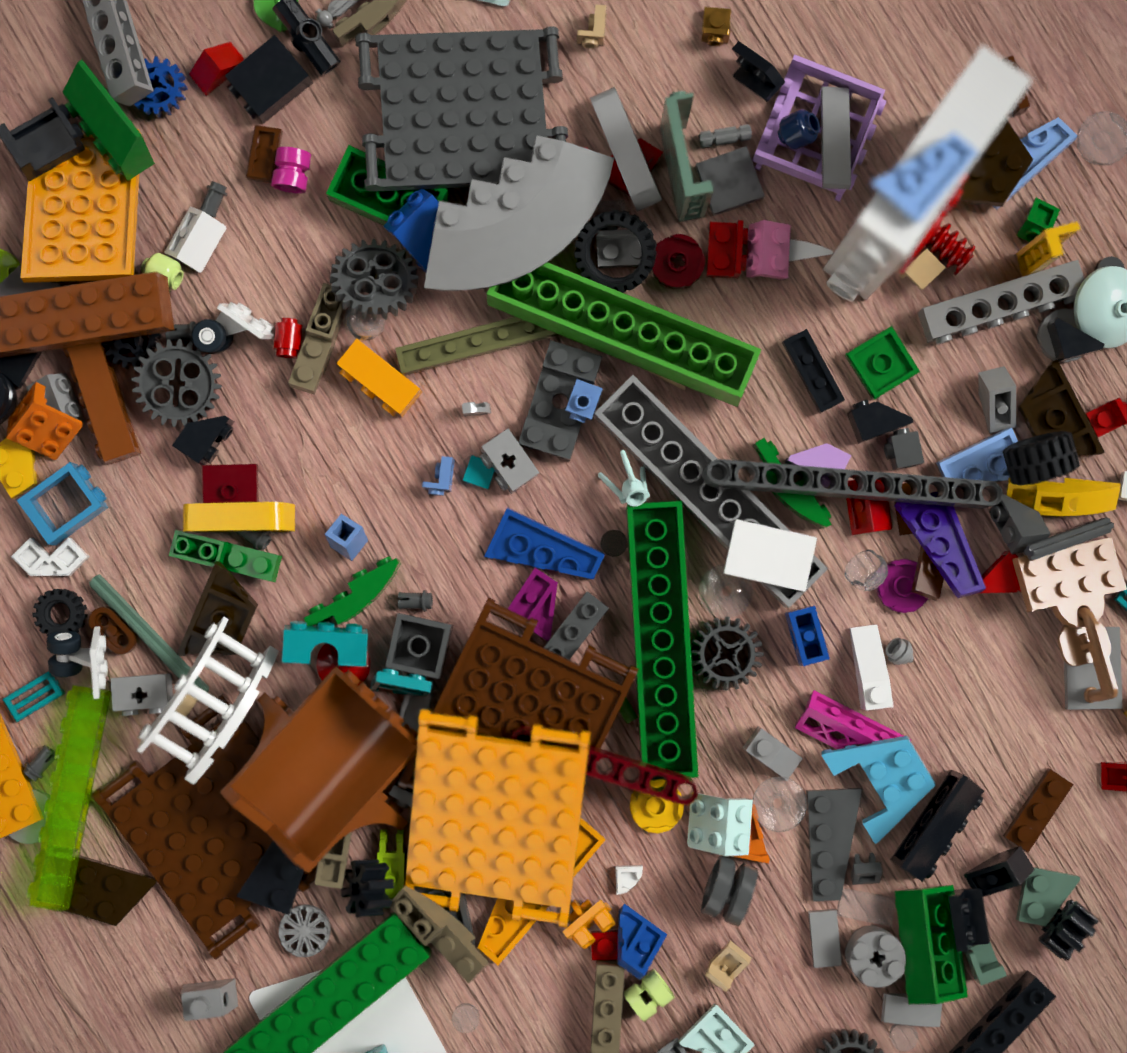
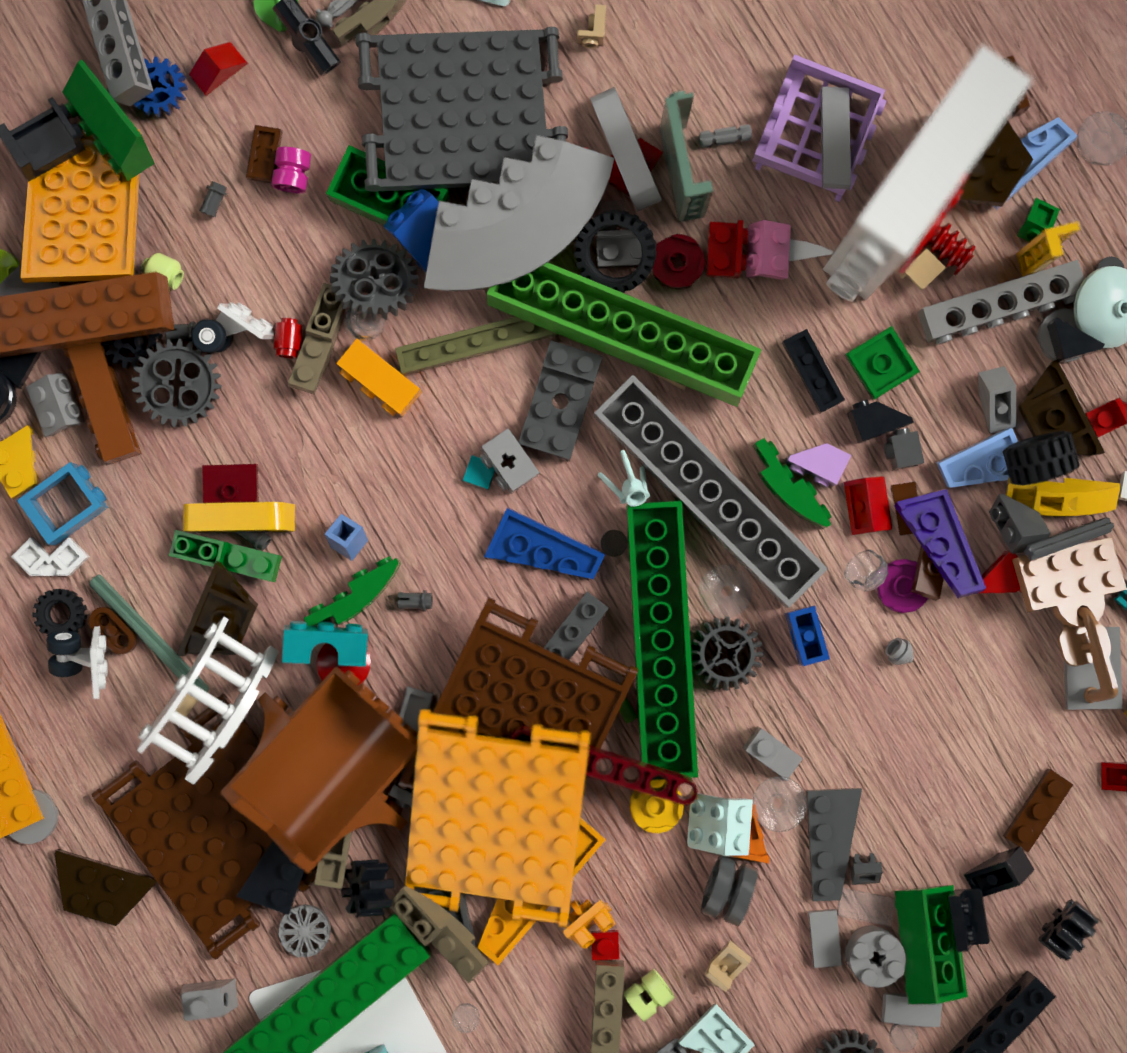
teal tile [3,671,66,722] -> none
orange bracket [6,382,83,460] -> none
dark grey pin [23,745,58,781] -> none
clear neon green brick [27,685,111,911] -> none
light grey brick [111,673,173,716] -> none
white panel [164,207,226,273] -> none
black slope [172,416,235,465] -> none
black brick [225,35,313,124] -> none
teal wing [370,669,432,697] -> none
lime hinge [377,829,406,900] -> none
dark grey brick [385,613,453,679] -> none
medium blue bracket [422,456,455,496] -> none
light grey tile [462,402,491,417] -> none
magenta wing [508,568,558,642] -> none
medium blue brick [566,379,603,423] -> none
white tile [615,865,643,895] -> none
blue wing [617,903,668,980] -> none
flat silver tile [695,146,764,216] -> none
pearl gold bracket [701,7,731,46] -> none
dark grey beam [702,459,1003,509] -> none
white tile [723,519,817,592] -> none
black bracket [732,41,785,102] -> none
dark blue head [778,109,820,150] -> none
dark pink fence [795,690,911,749] -> none
medium azure wing [821,736,935,844] -> none
white slope [850,625,893,710] -> none
light blue wing [870,133,978,224] -> none
black slope [890,770,984,882] -> none
sand green panel [964,942,1007,986] -> none
sand green wing [1016,867,1080,926] -> none

